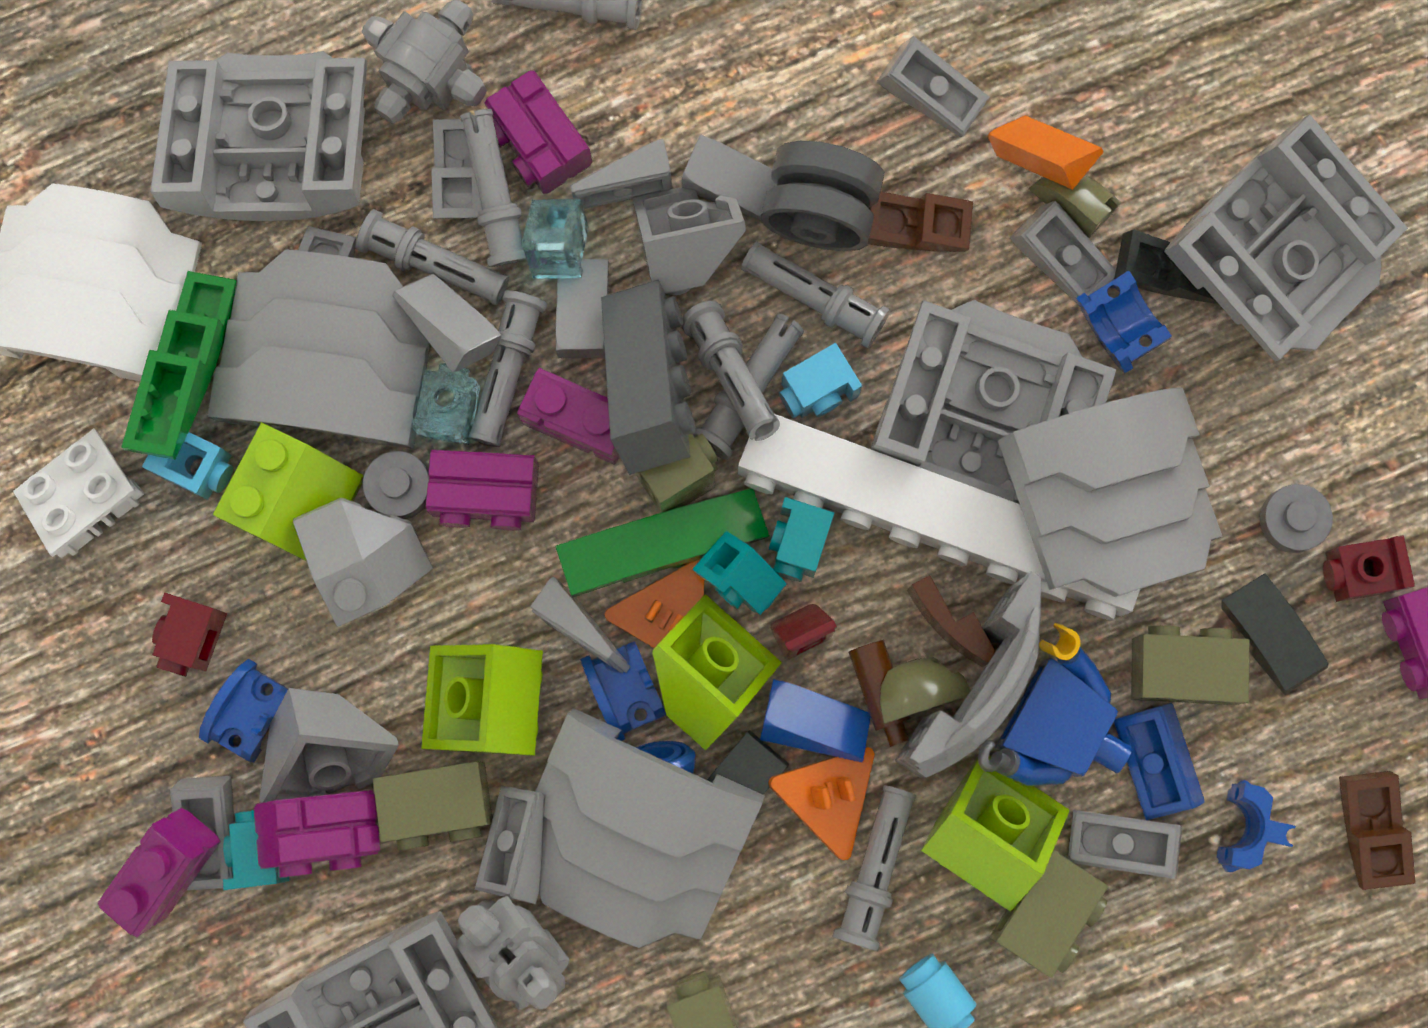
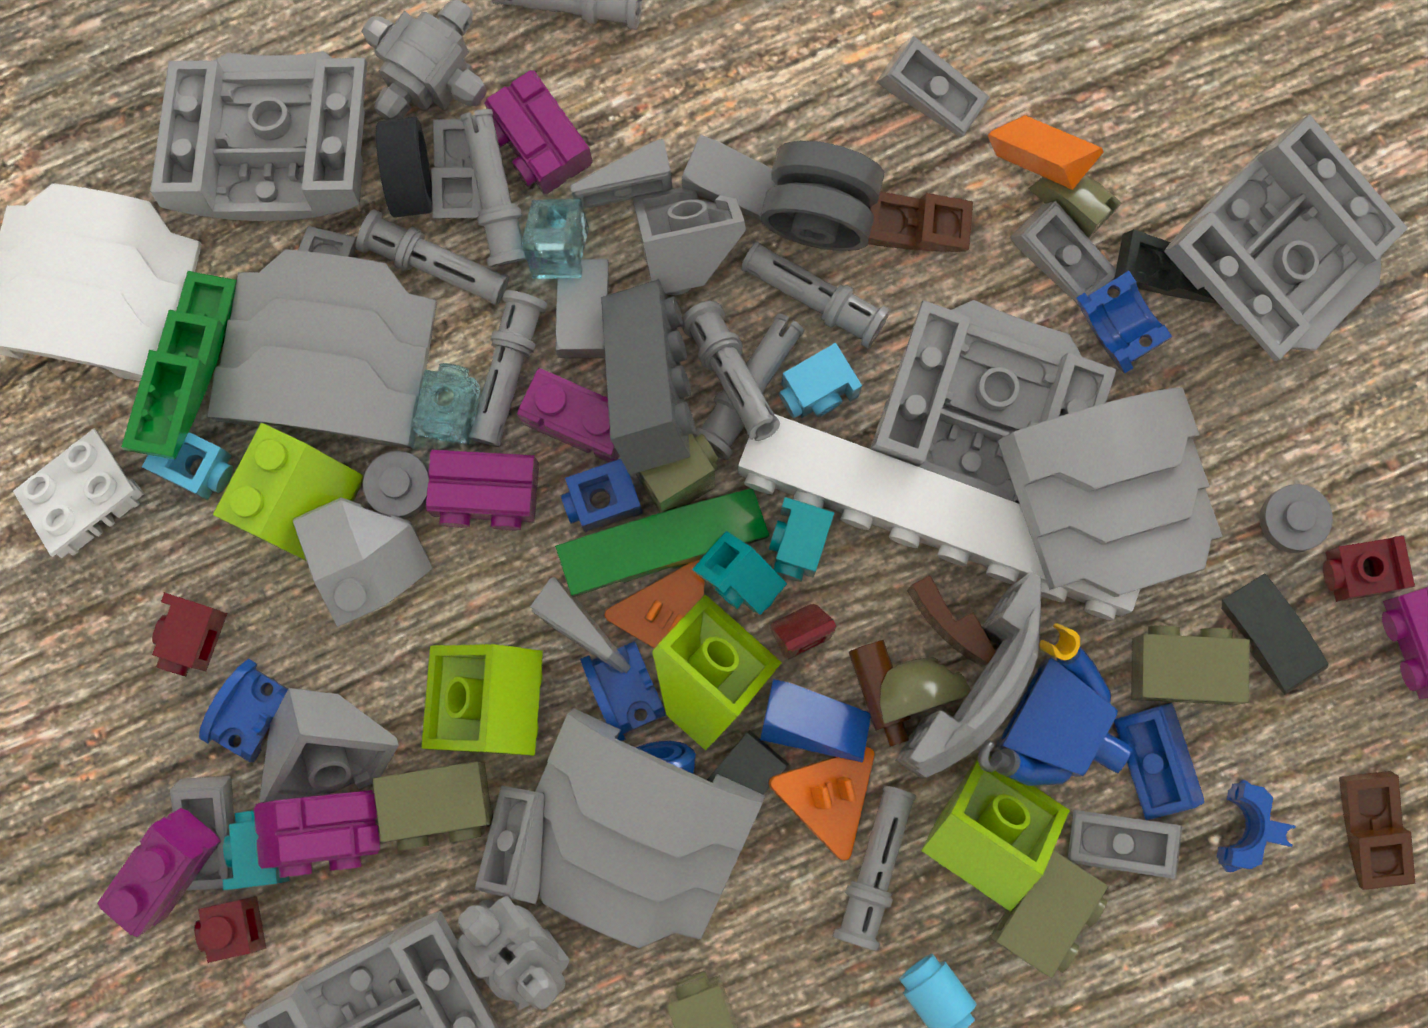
light grey slope [393,273,502,373] -> none
none -> dark red brick [194,896,266,963]
none -> black tyre [376,117,433,218]
none -> blue brick [561,458,643,532]

